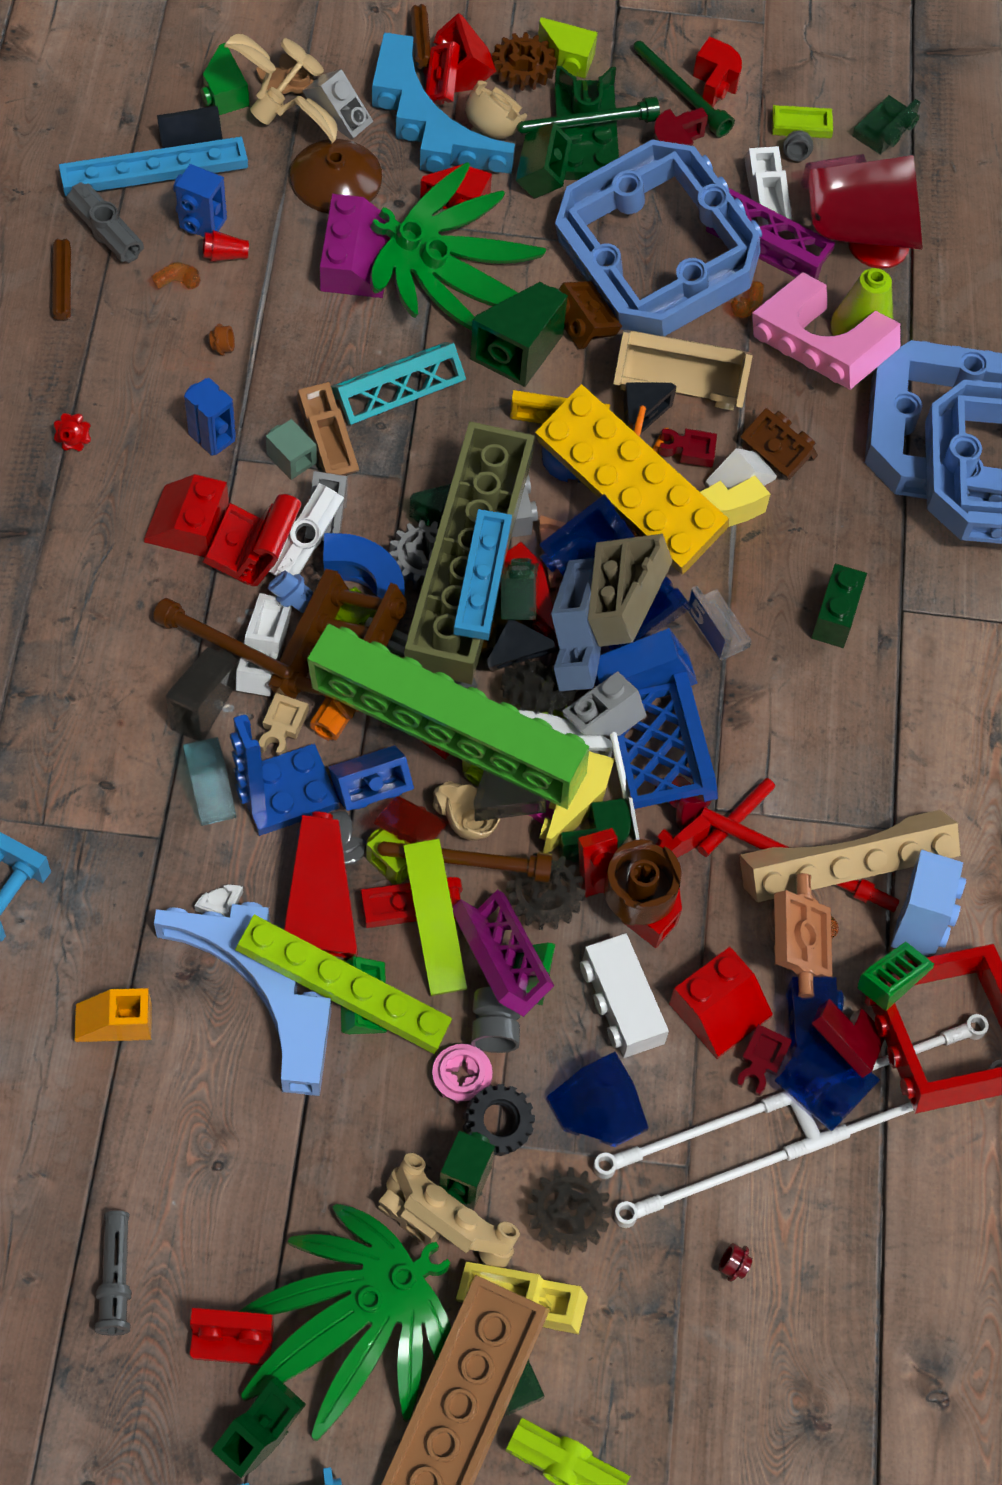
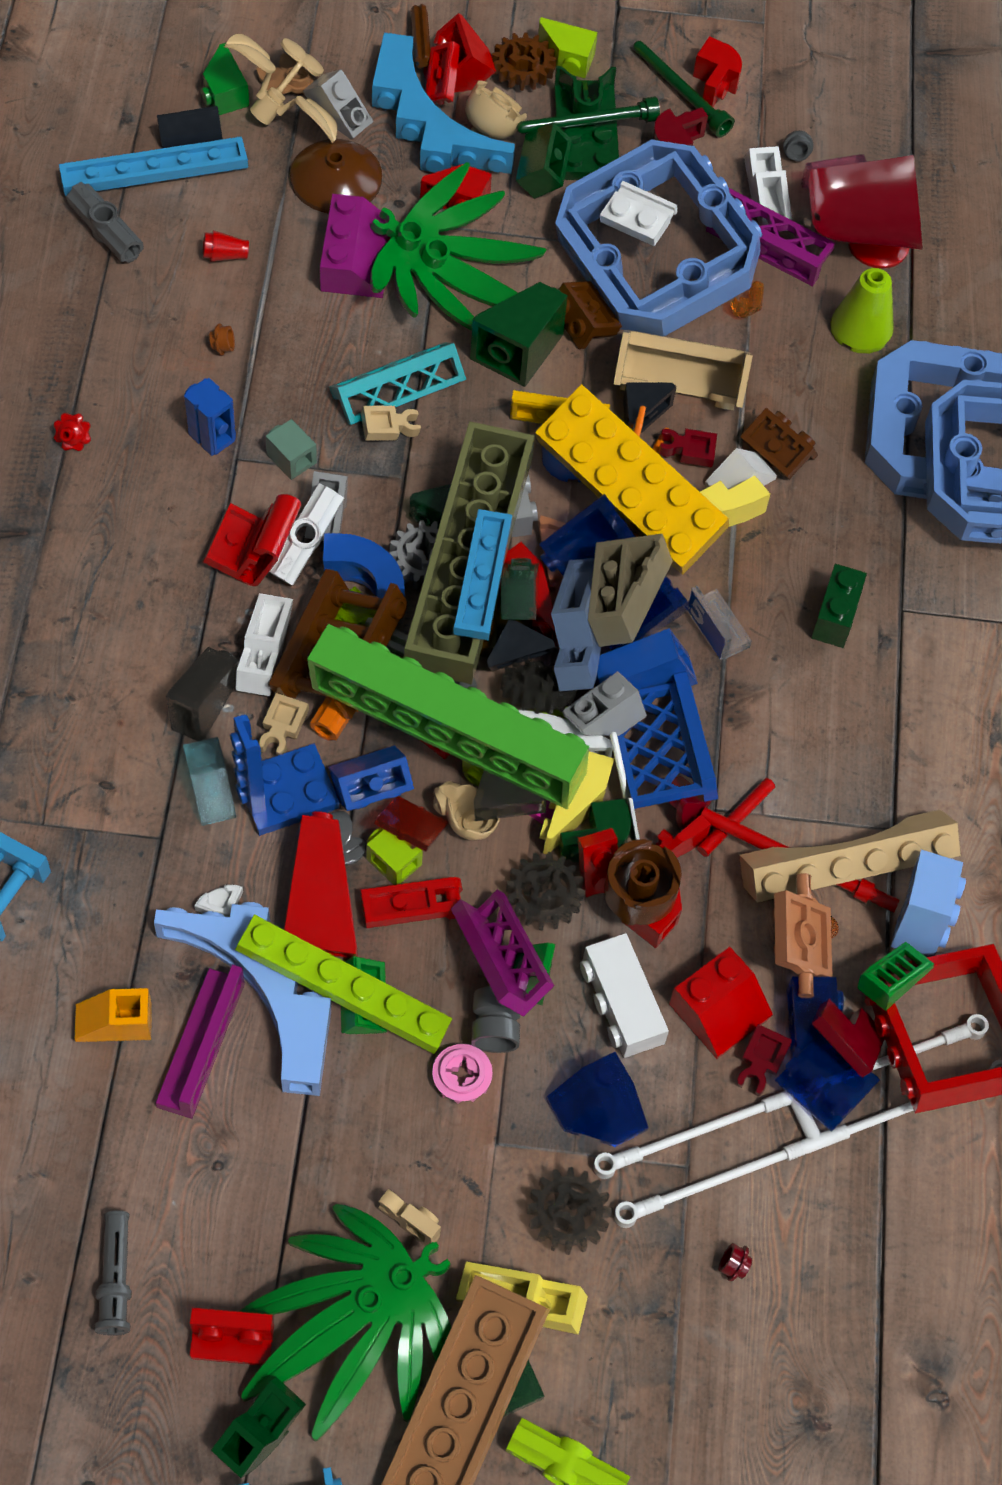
reddish brown axle [52,239,71,321] -> none
red slope [144,474,229,557] -> none
clear orange arm [151,262,201,289] -> none
reddish brown piece [153,598,293,679] -> none
blue brick [173,164,227,237] -> none
medium blue piece [268,570,313,613] -> none
medium nougat slope [296,382,359,475] -> none
reddish brown piece [377,841,553,883] -> none
tan plate [386,1153,520,1268] -> none
lime slope [403,839,467,996] -> none
dark green brick [439,1131,495,1210] -> none
black tyre [463,1084,535,1156] -> none
bright pink arch [752,272,900,390] -> none
lime tile [771,105,833,138] -> none
clear green bracket [852,95,921,155] -> none
none -> magenta fence [156,964,245,1119]
none -> tan plate [361,406,421,441]
none -> white plate [600,181,678,246]

